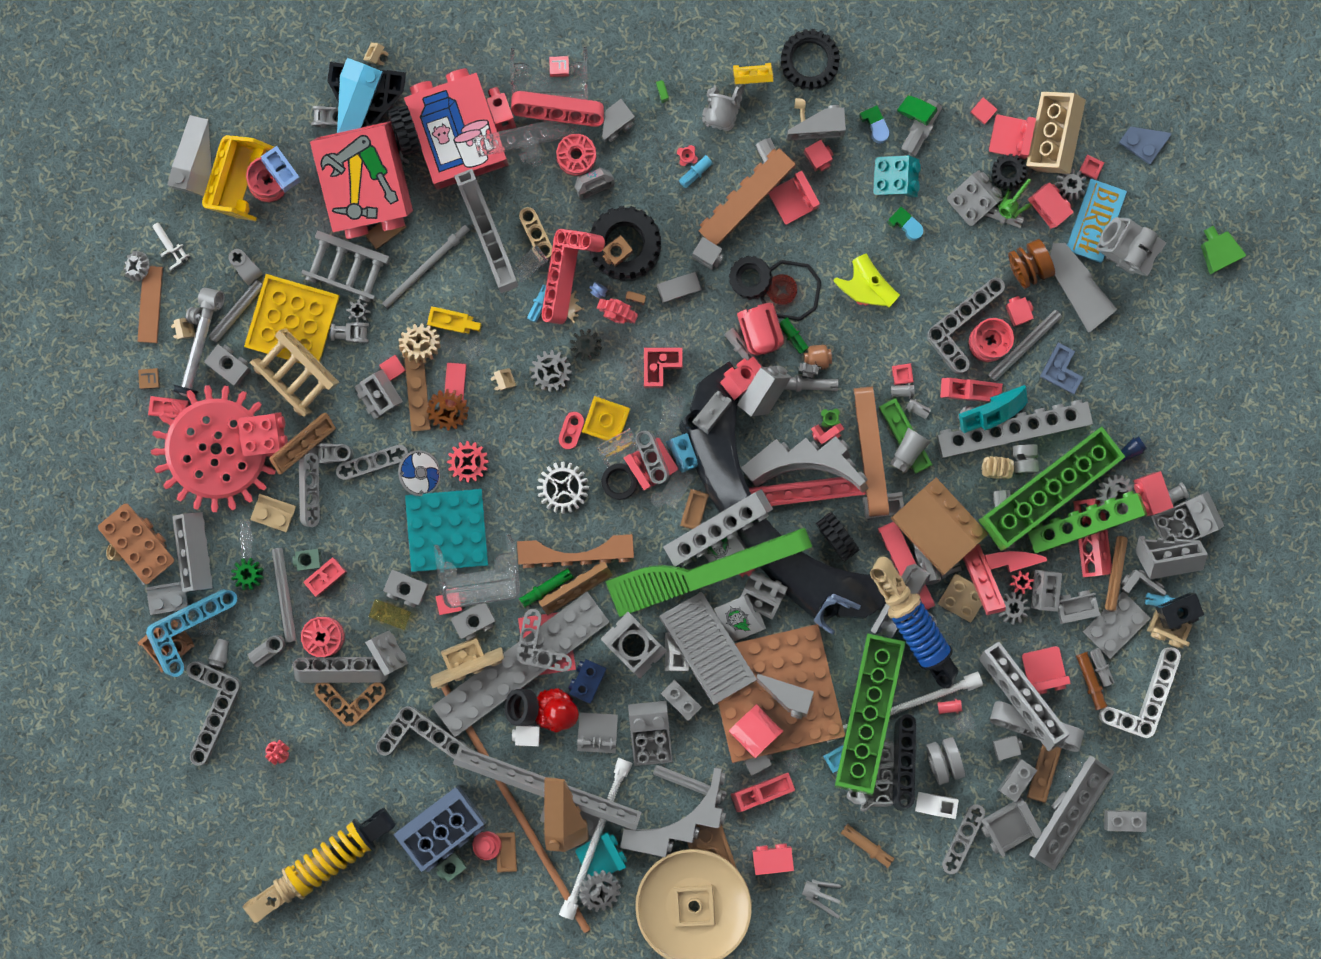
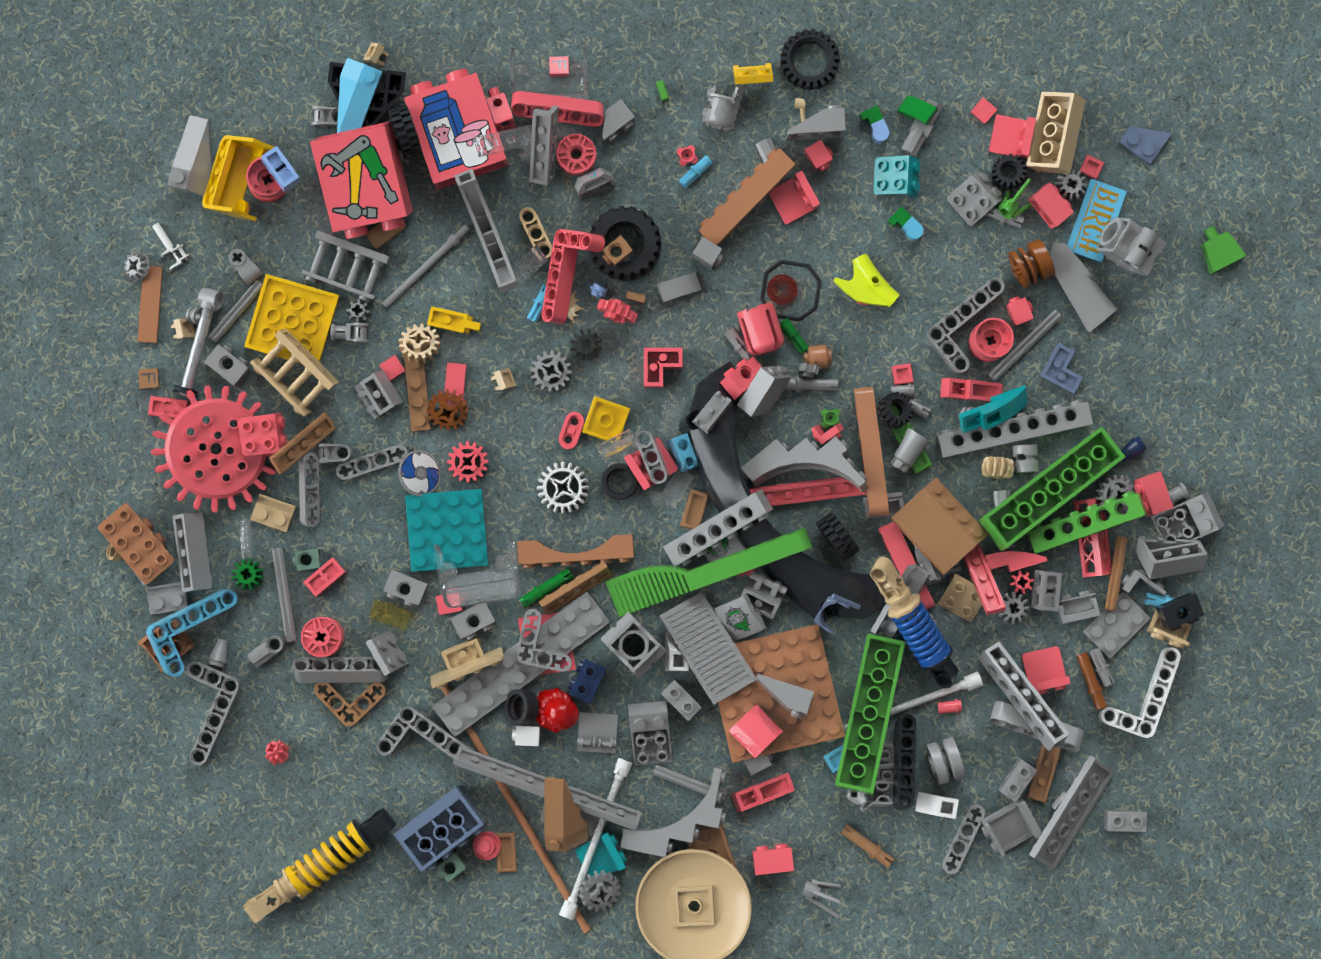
black tyre [729,256,773,300] -> none
light grey brick [992,735,1023,760] -> none
none -> light grey fence [529,105,559,185]
none -> black tyre [876,392,914,429]

